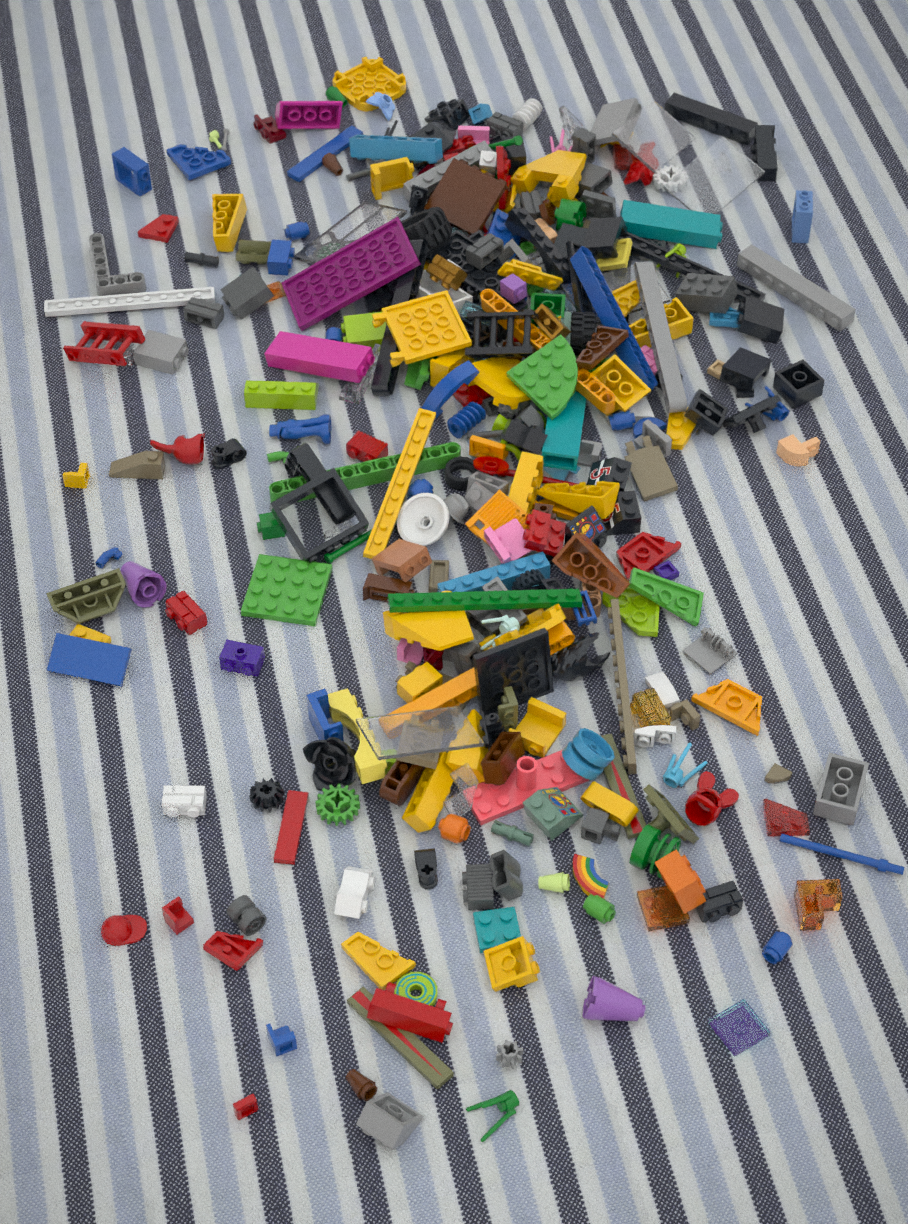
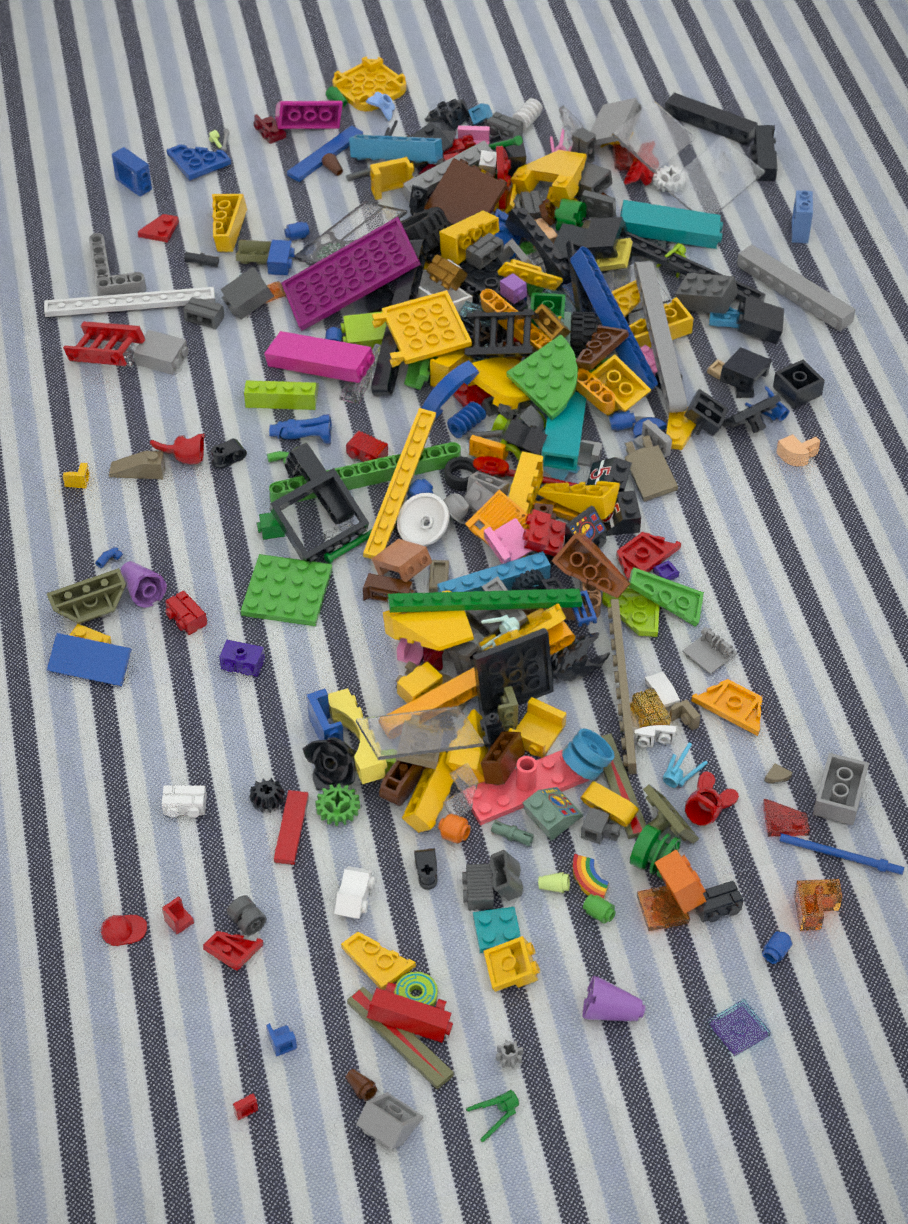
none -> yellow wedge [439,211,499,265]

